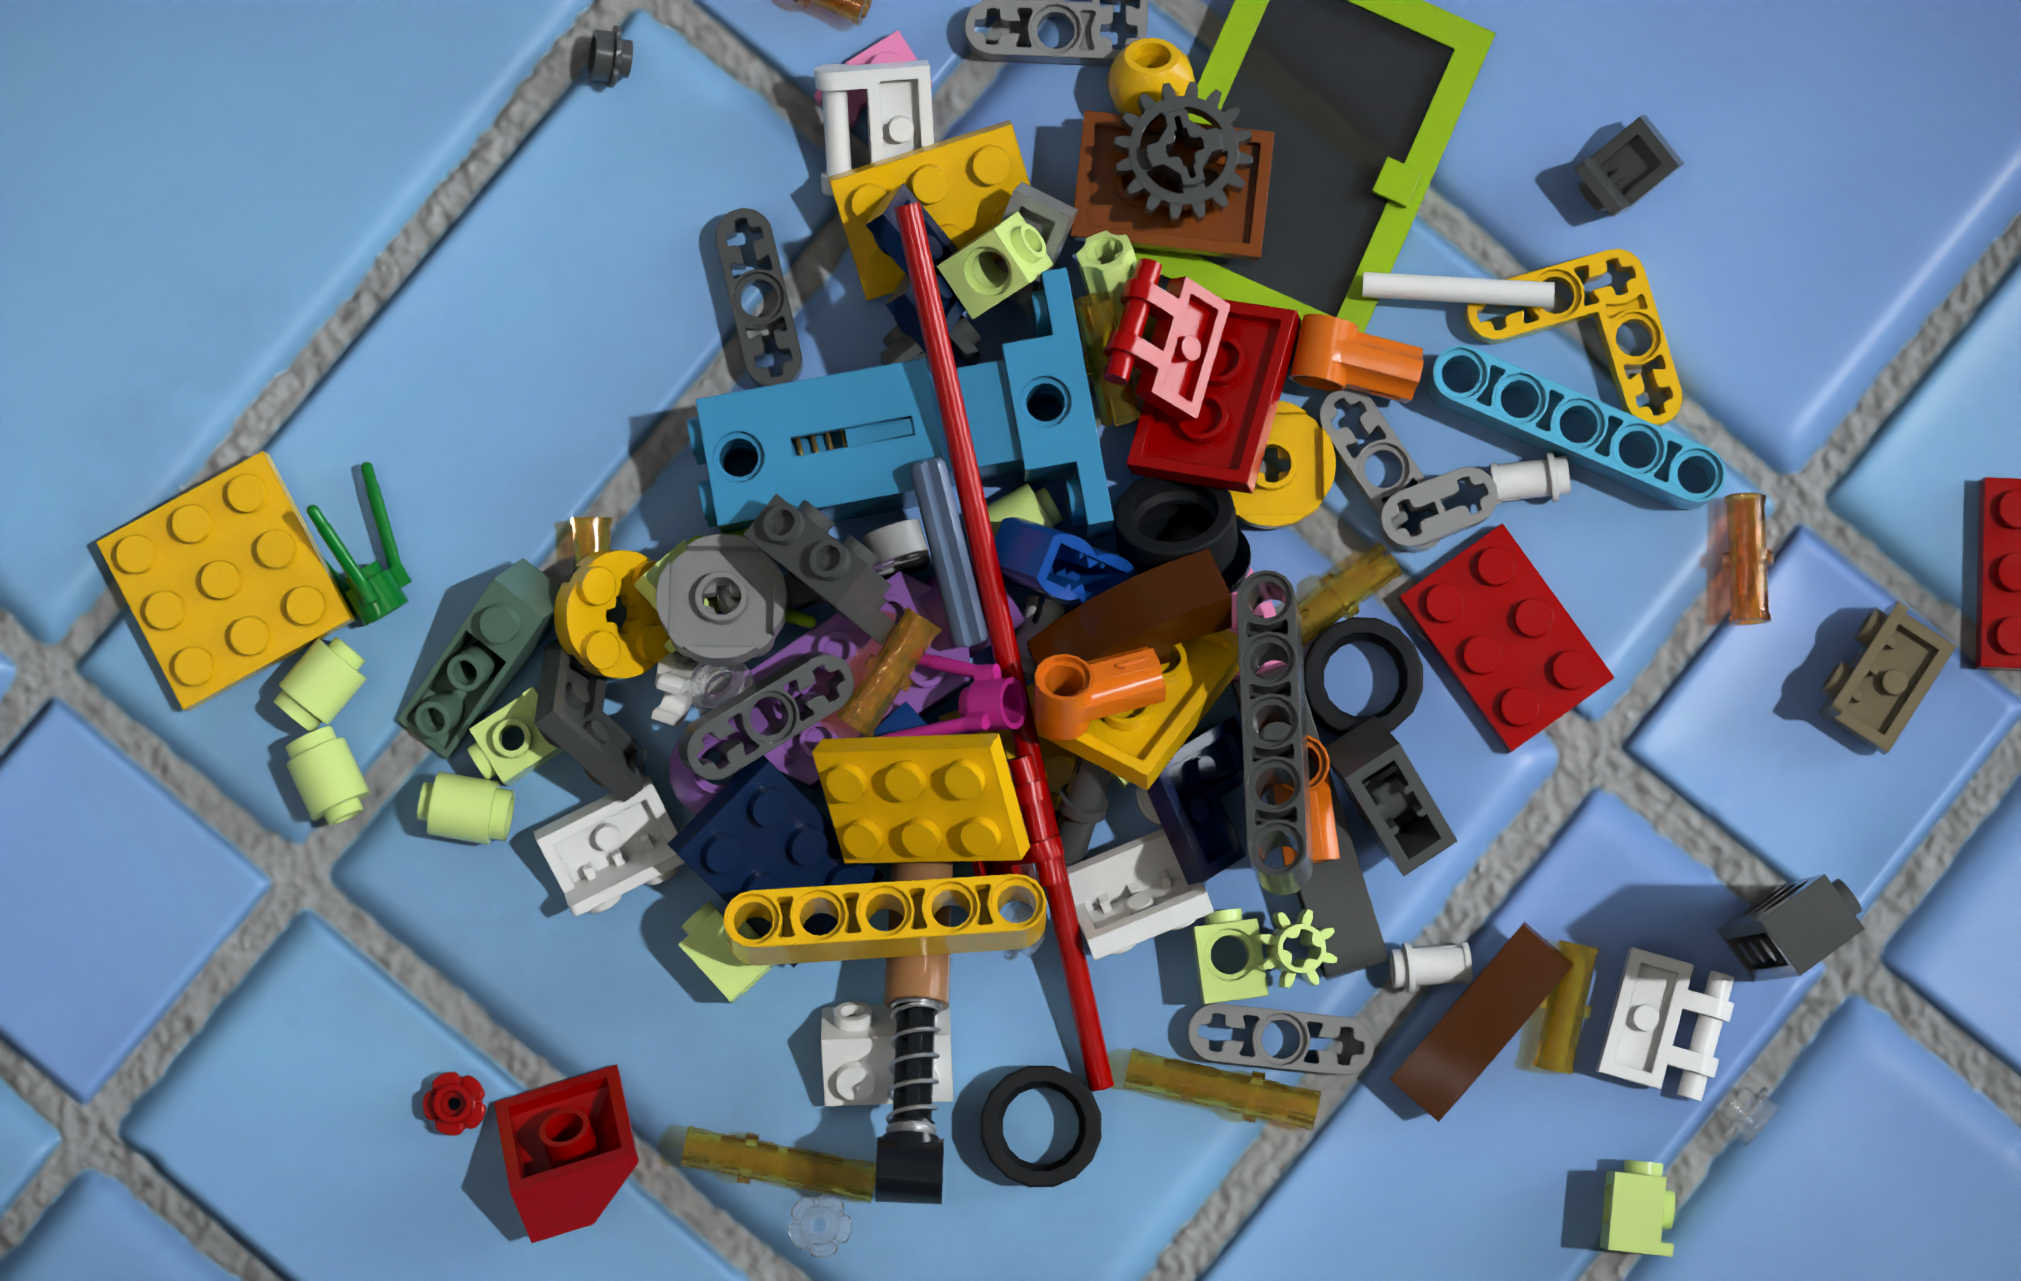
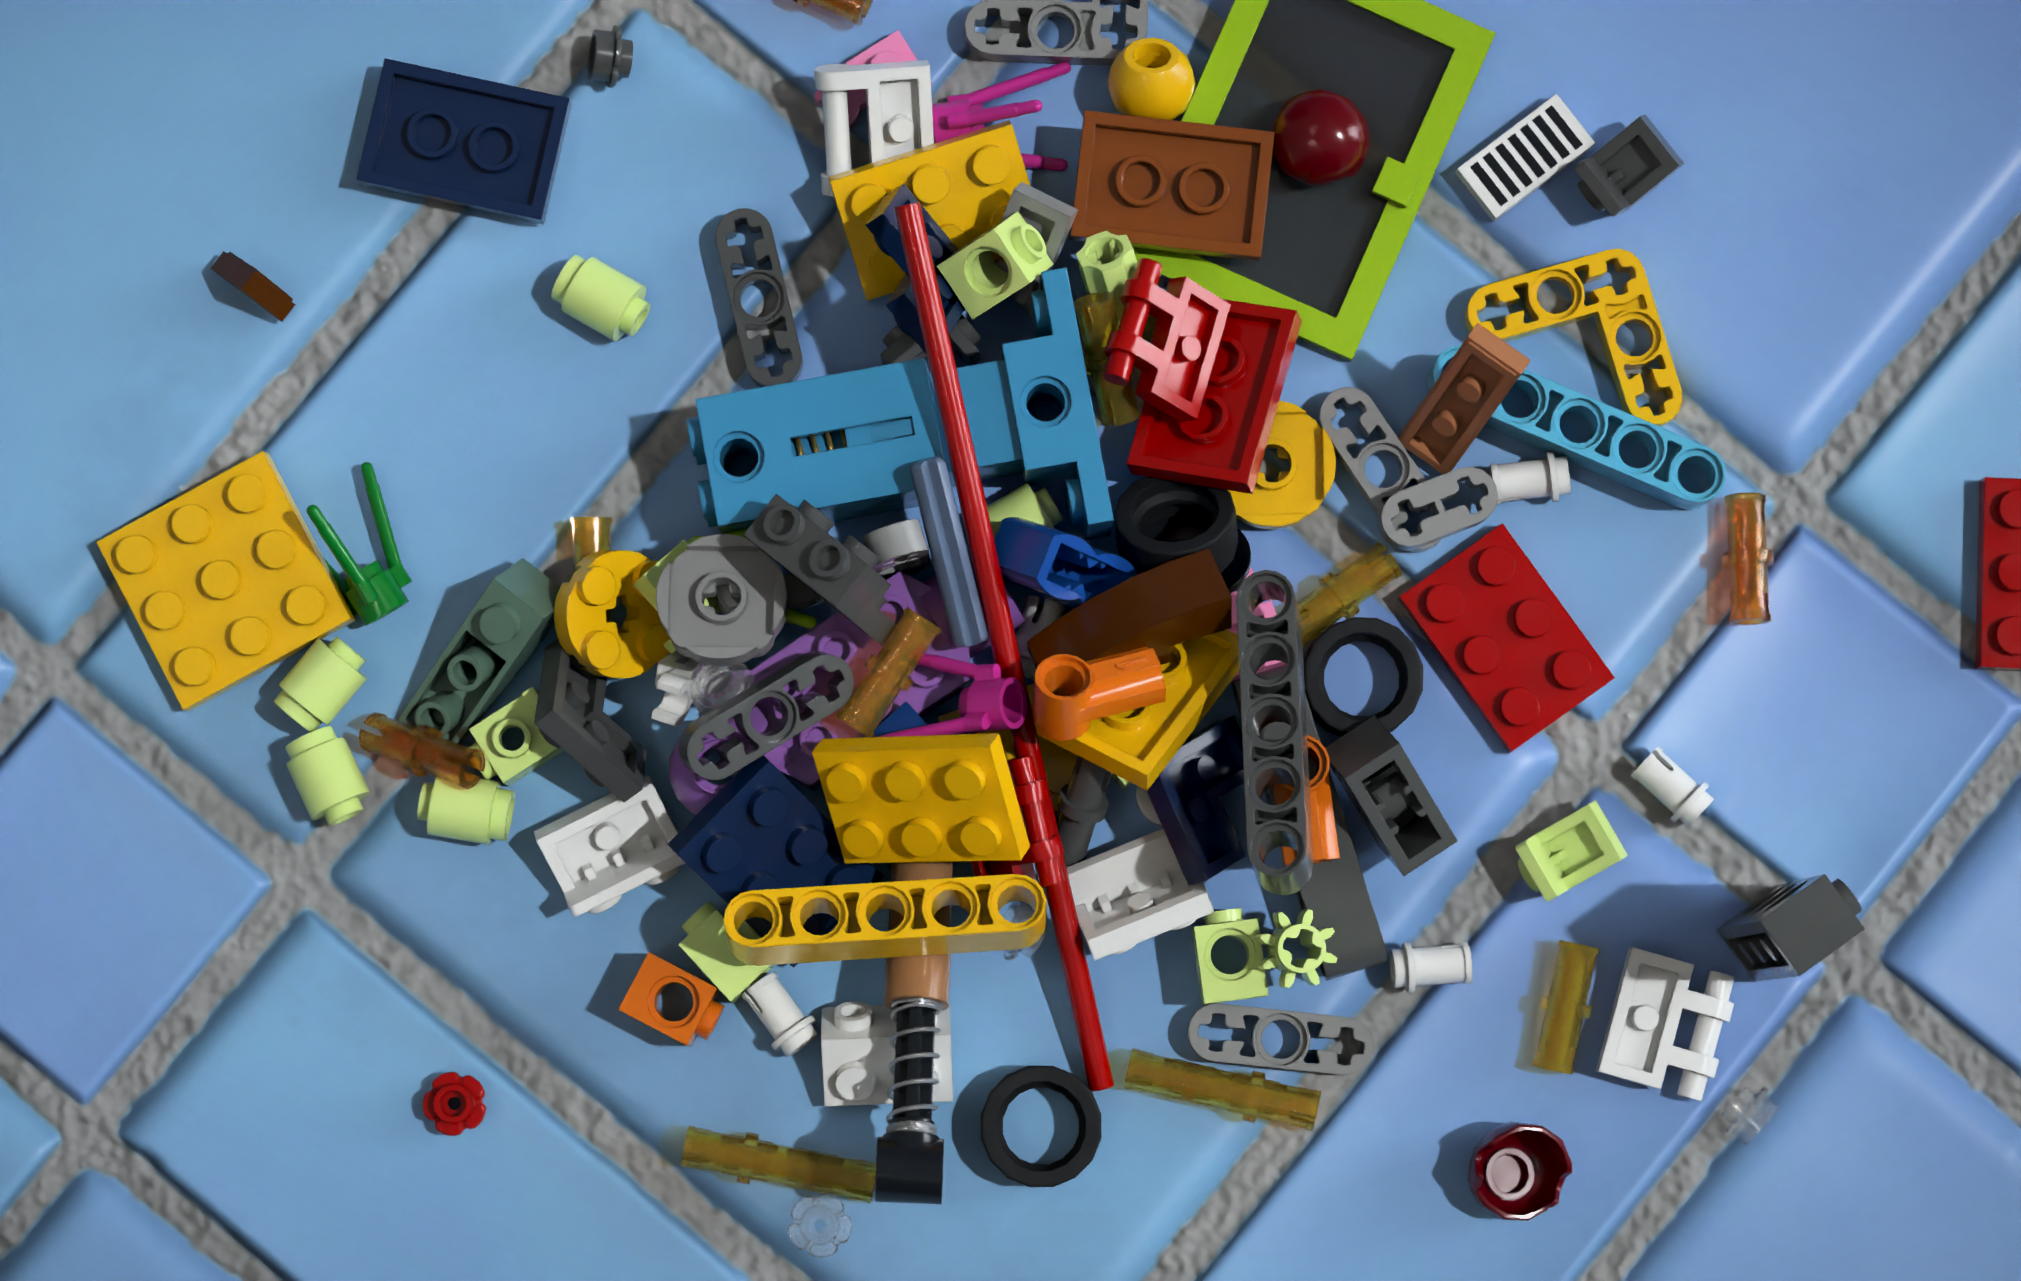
red slope [494,1064,639,1243] -> none
dark grey gear [1113,81,1253,224] -> none
orange piece [1290,314,1424,404] -> none
white bar [1362,272,1555,308] -> none
reddish brown slope [1389,922,1574,1122] -> none
yellowish green brick [1599,1159,1675,1257] -> none
dark tan bracket [1819,601,1956,755] -> none
none -> reddish brown tile [210,251,296,322]
none -> dark blue plate [356,58,572,225]
none -> clear orange pin [359,712,485,789]
none -> yellowish green brick [551,255,650,341]
none -> orange brick [618,952,725,1046]
none -> white pin [741,971,819,1057]
none -> dark pink plant [932,62,1071,171]
none -> dark red hair [1270,89,1371,187]
none -> nougat tile [1398,323,1531,474]
none -> white tile [1455,94,1595,222]
none -> dark red hair [1468,1122,1572,1221]
none -> yellowish green bracket [1516,800,1628,902]
none -> white pin [1631,746,1714,827]

